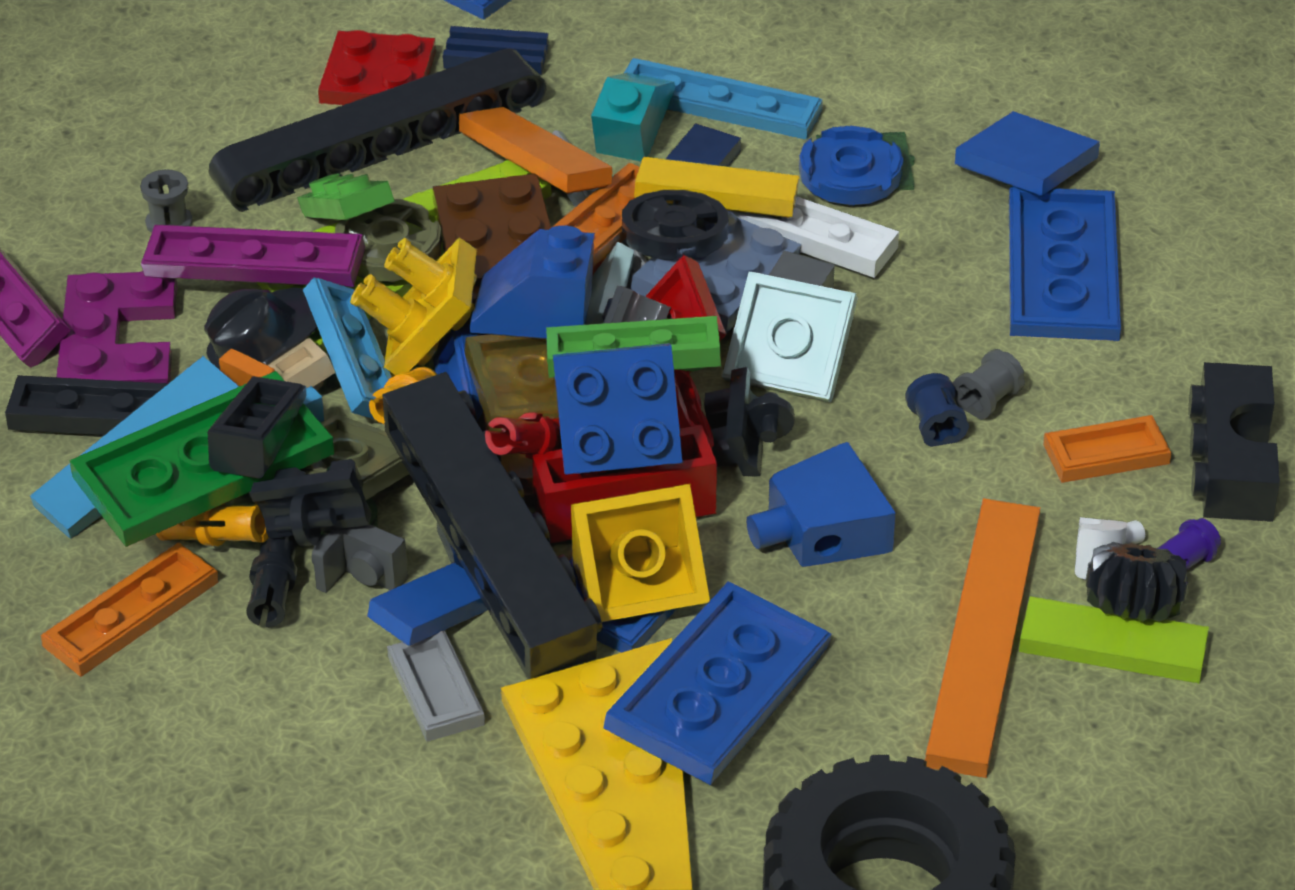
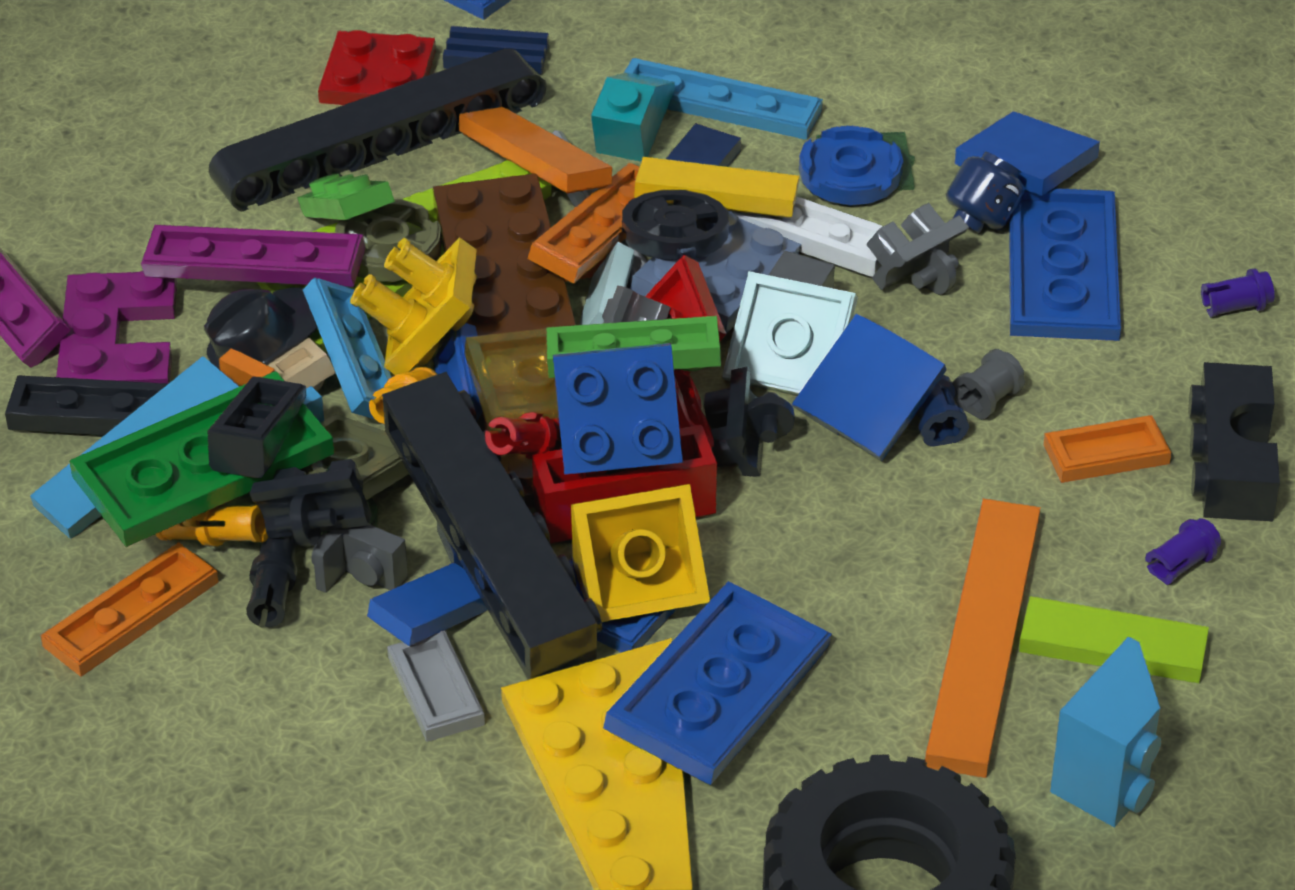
dark grey bush [140,169,193,232] -> none
blue slope [470,225,594,338] -> none
blue torso [746,442,896,567] -> none
white piece [1075,517,1145,580] -> none
black gear [1086,542,1188,622] -> none
none -> blue slope [792,314,947,462]
none -> dark grey hips [866,203,969,295]
none -> dark blue head [946,151,1025,234]
none -> dark azure slope [1050,636,1161,827]
none -> dark purple pin [1201,268,1275,318]

